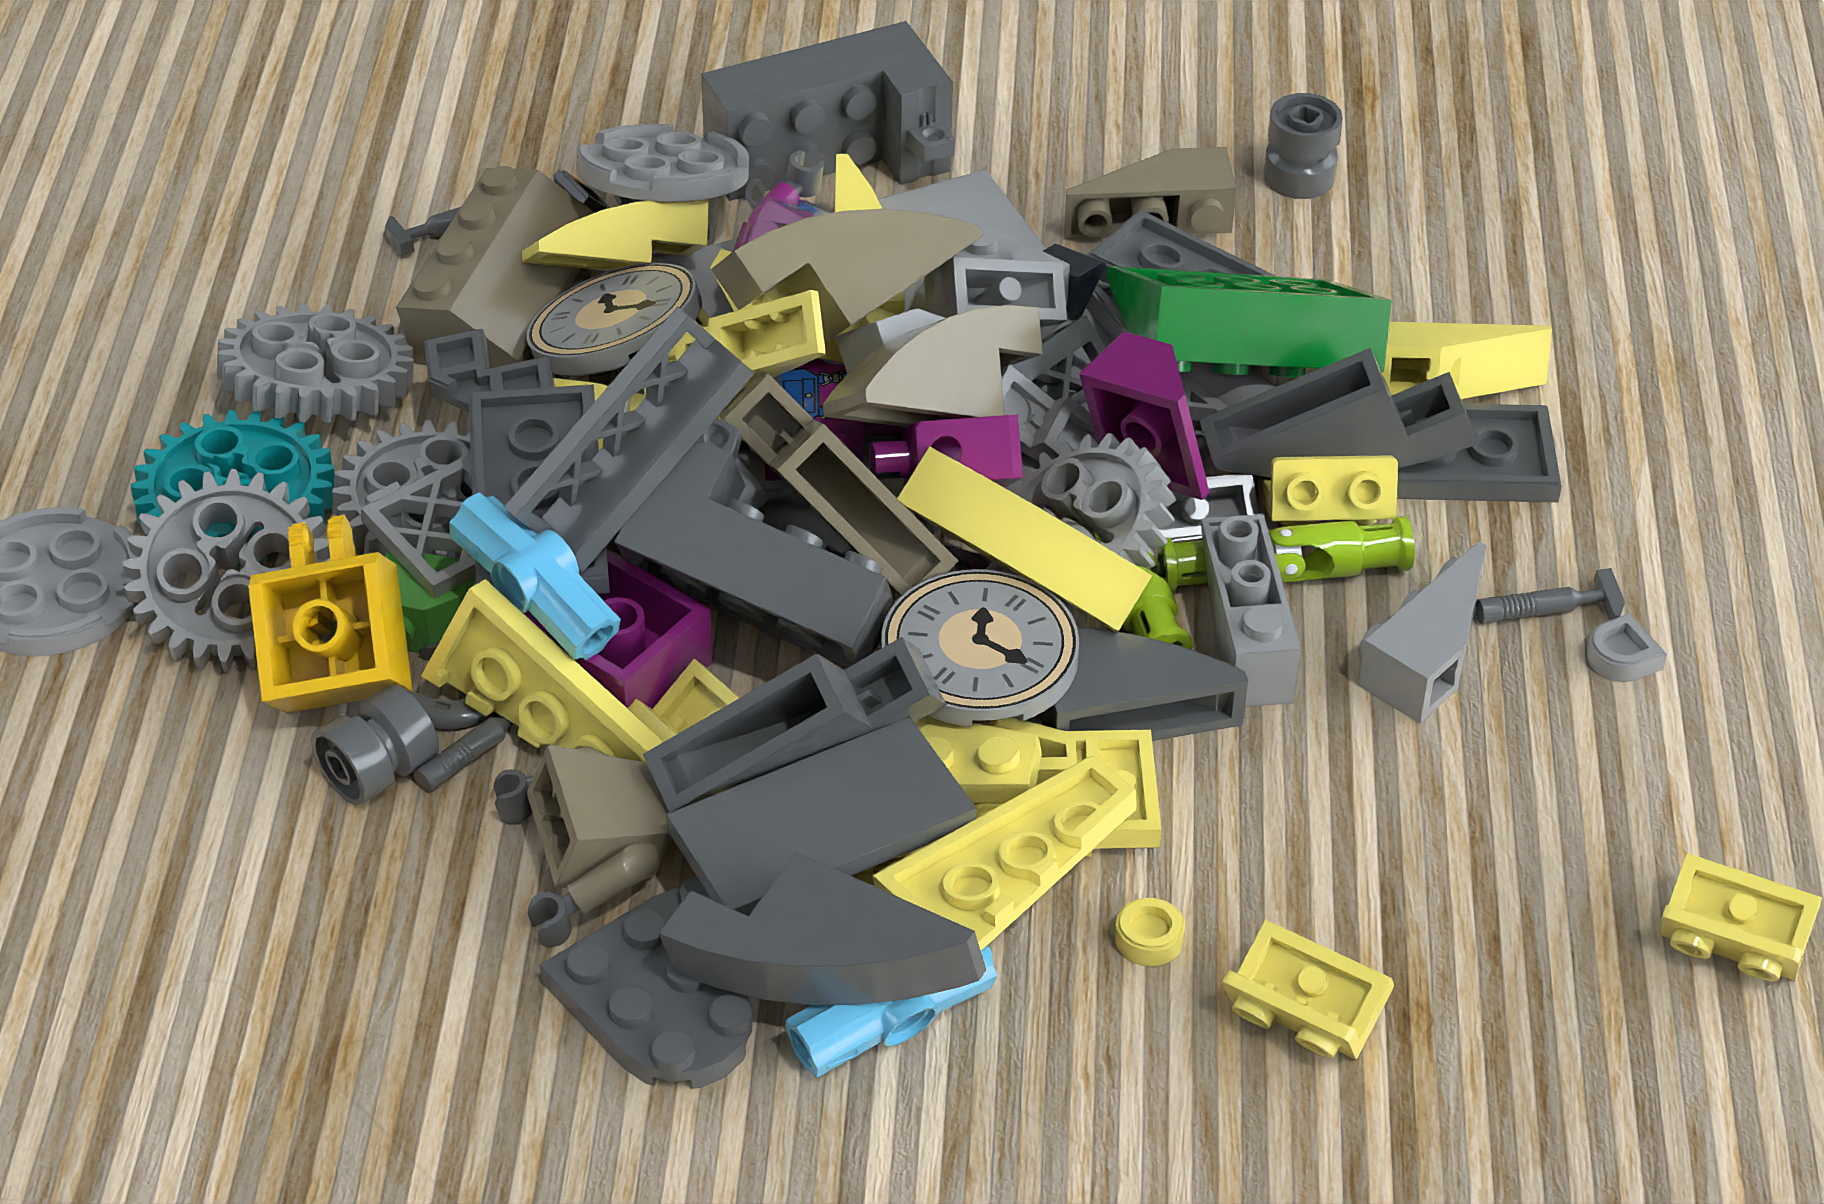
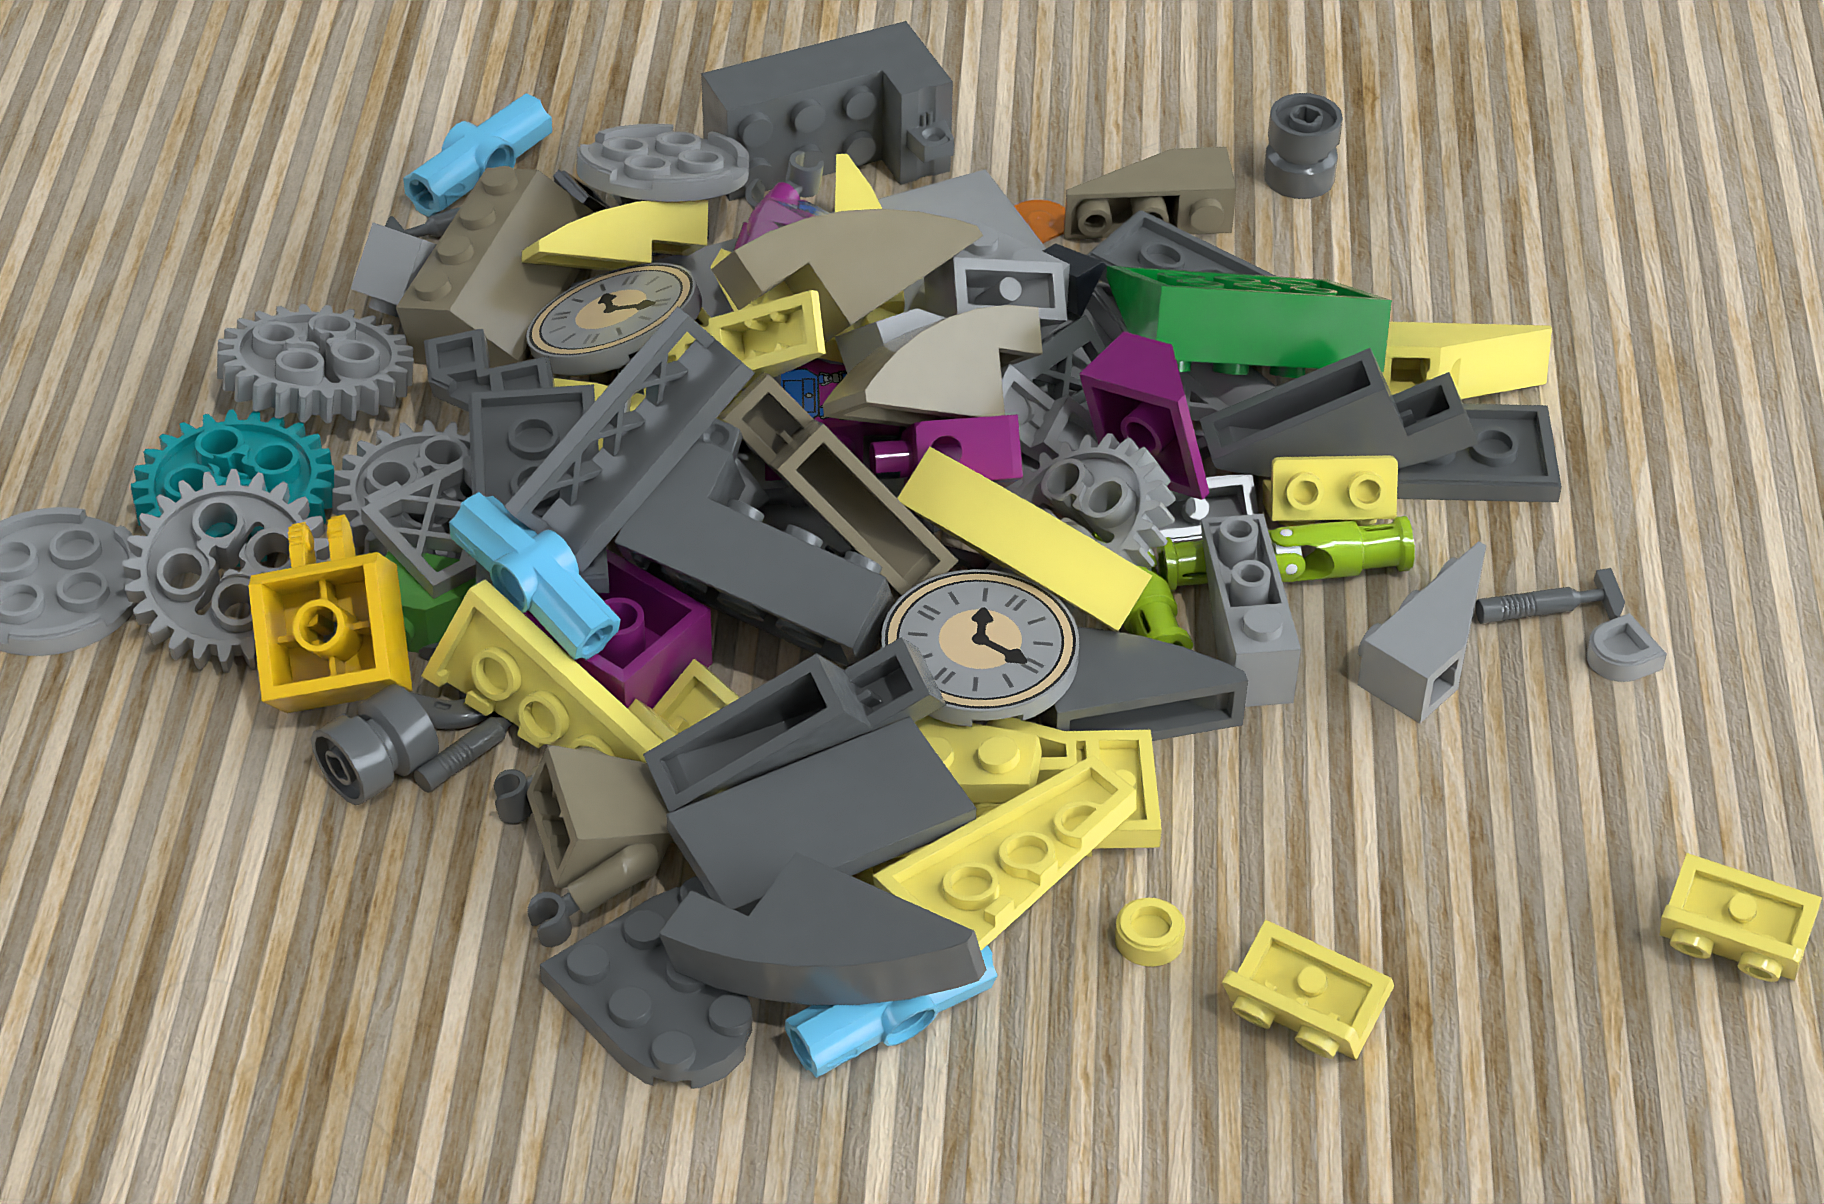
none -> light grey slope [351,223,437,318]
none -> medium azure piece [403,93,552,217]
none -> orange piece [1014,200,1065,243]

